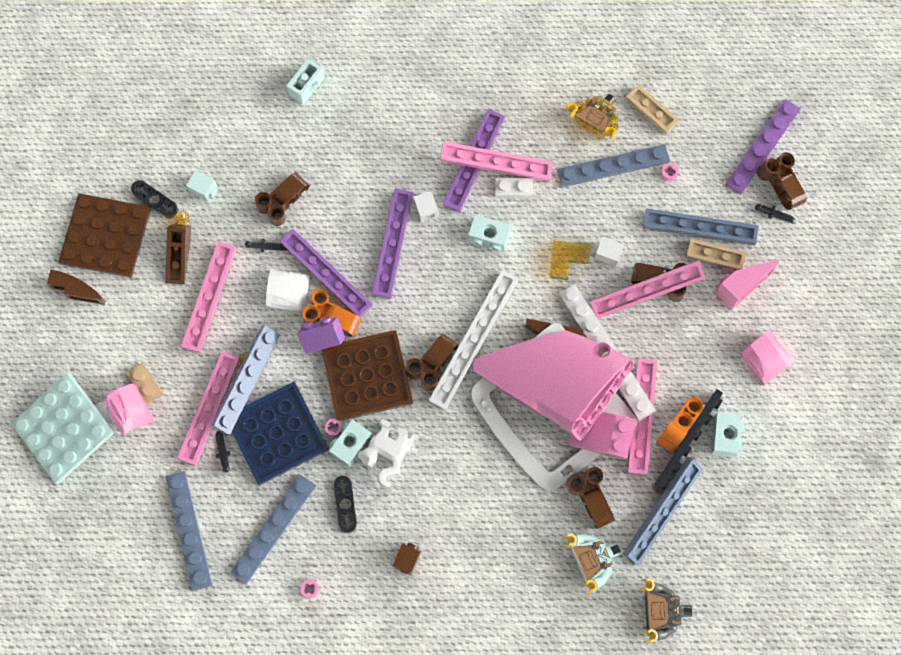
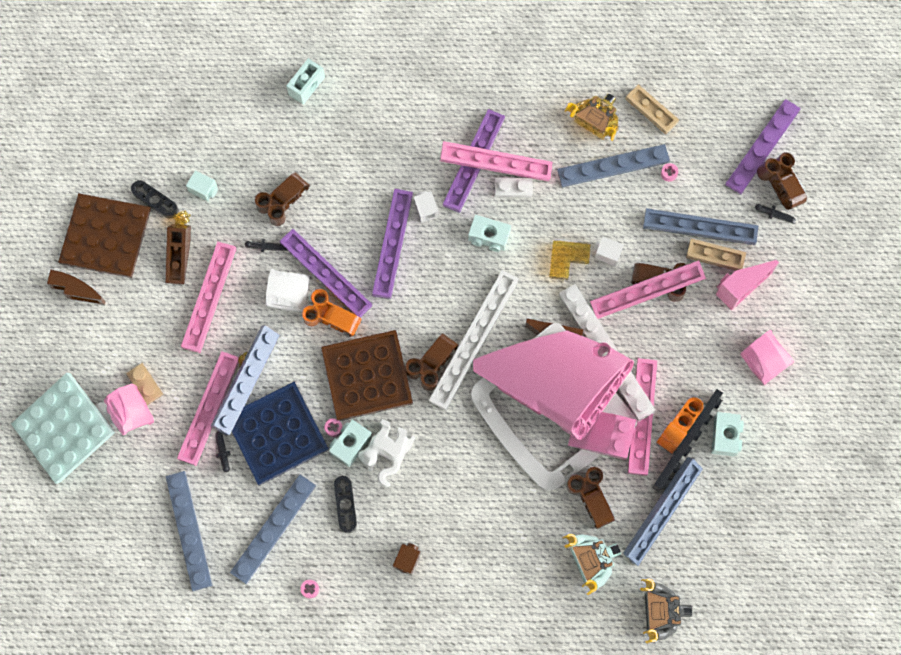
medium lavender brick [297,316,345,354] -> none

